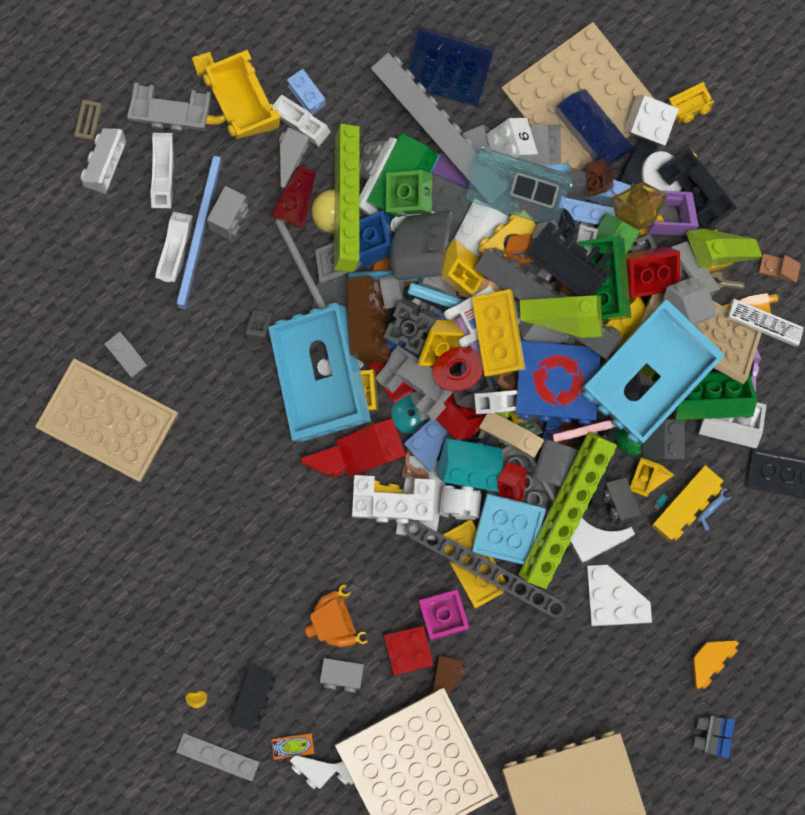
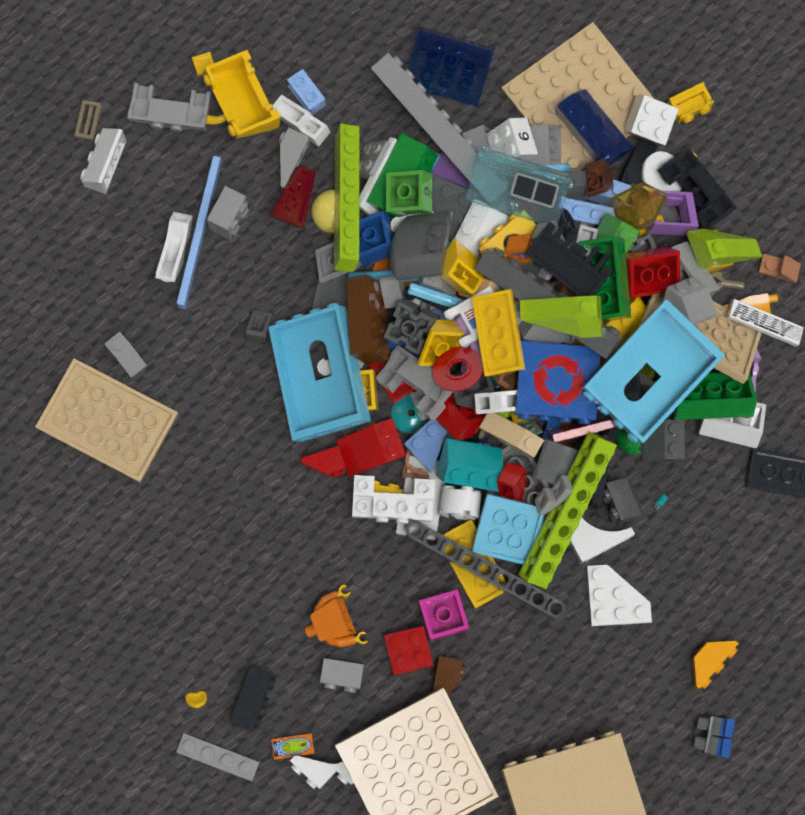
white arch [151,133,174,208] -> none
light grey bar [275,219,327,310] -> none
yellow slope [630,458,674,497] -> none
yellow brick [651,465,723,542] -> none
medium blue piece [697,489,731,531] -> none
none -> light grey slope [534,475,573,515]

